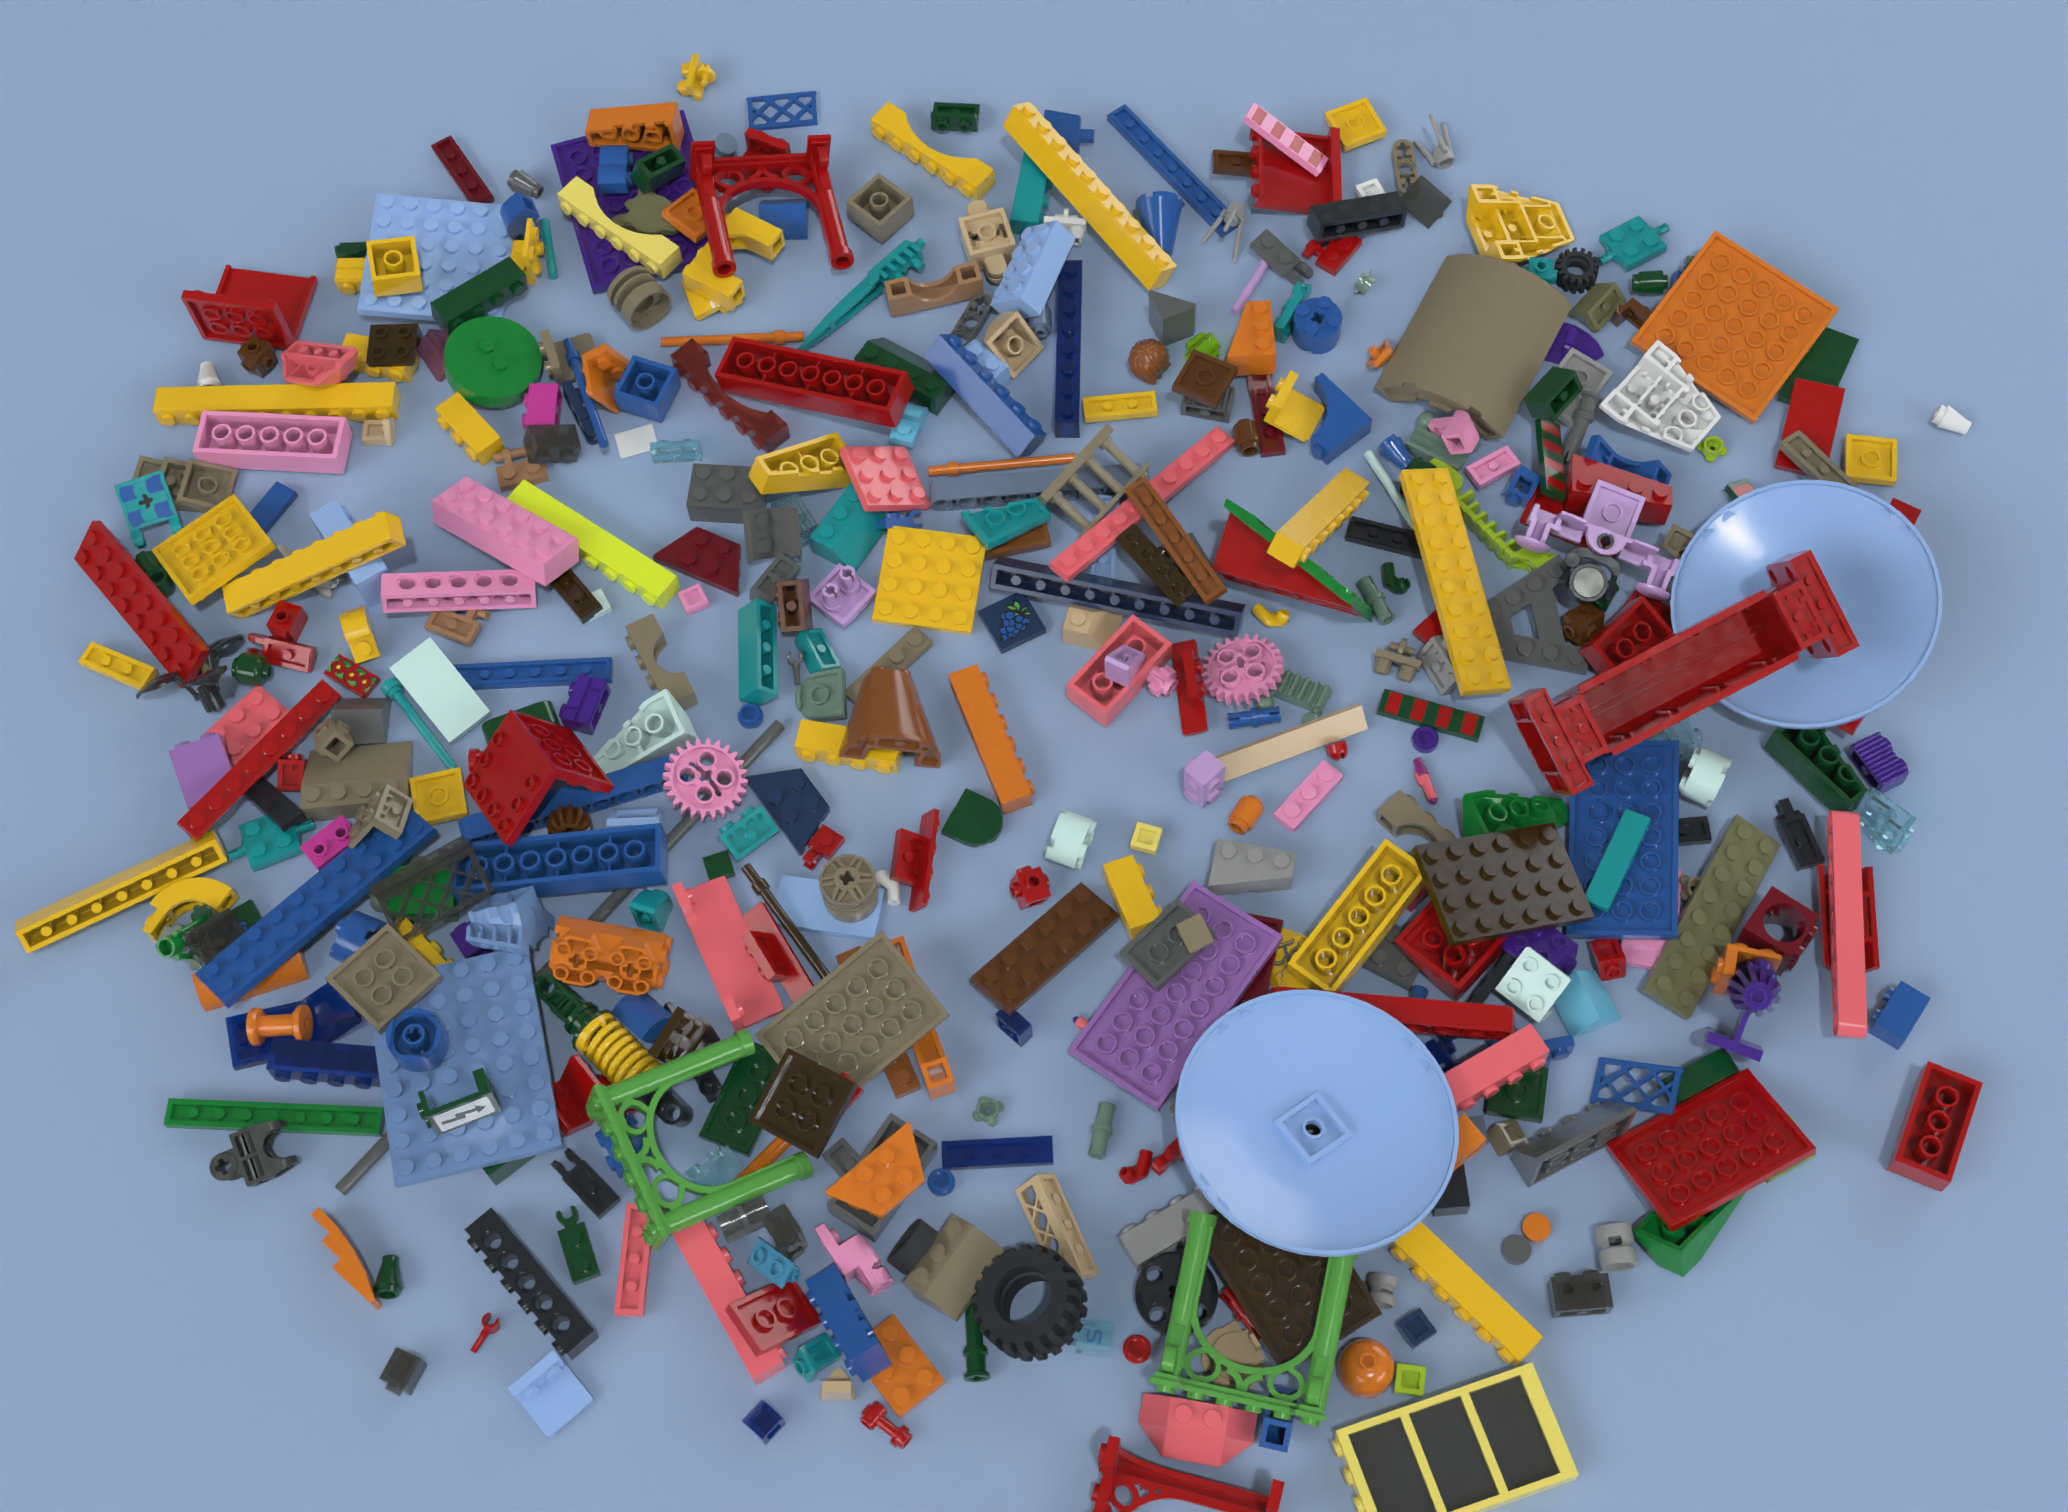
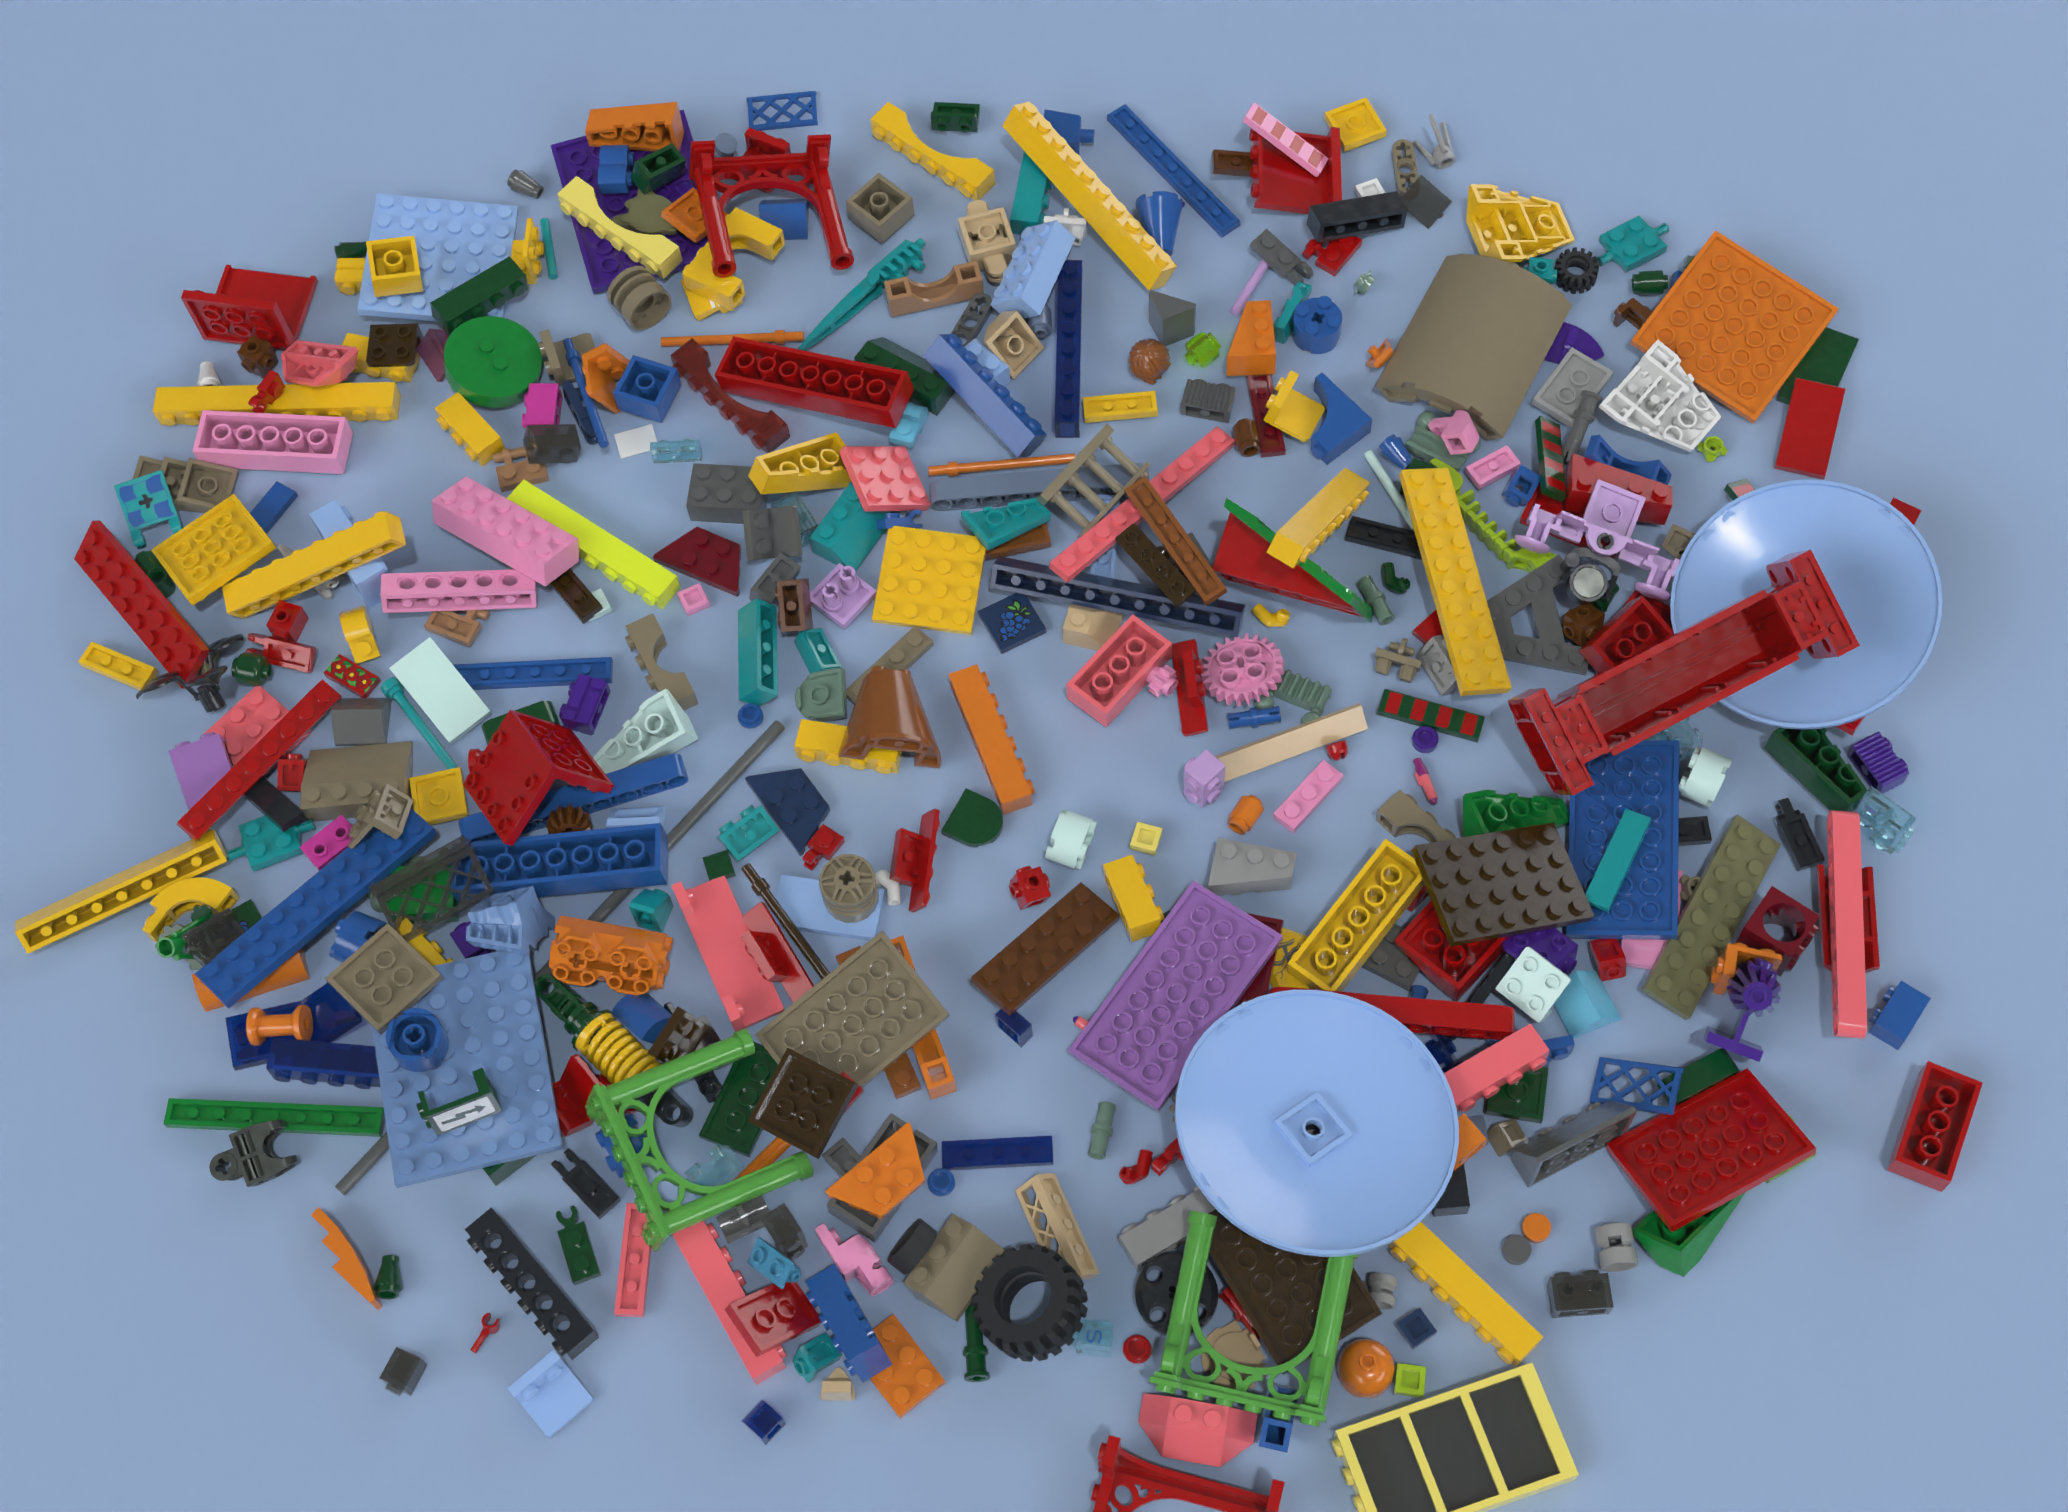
dark tan brick [312,717,354,763] -> none
tan tile [361,417,396,446] -> none
dark red tile [431,135,495,204] -> none
blue brick [500,191,542,239] -> none
bright pink gear [662,738,748,822] -> none
yellow hips [677,53,716,101] -> none
dark grey hand [787,650,803,685] -> none
red bar [859,1401,913,1450] -> none
sand green plate [972,1096,1004,1127] -> none
lavender slope [1105,644,1147,688] -> none
dark grey plate [1119,898,1217,992] -> none
reddish brown plate [1172,349,1238,409] -> none
dark tan slope [1176,913,1214,954] -> none
light grey plant [1201,201,1246,263] -> none
dark green brick [1523,366,1583,422] -> none
olive panel [1568,282,1626,332] -> none
dark tan plate [1778,430,1861,489] -> none
yellow plate [1844,434,1897,486] -> none
white cone [1931,404,1972,435] -> none
none -> red plate [248,370,285,413]

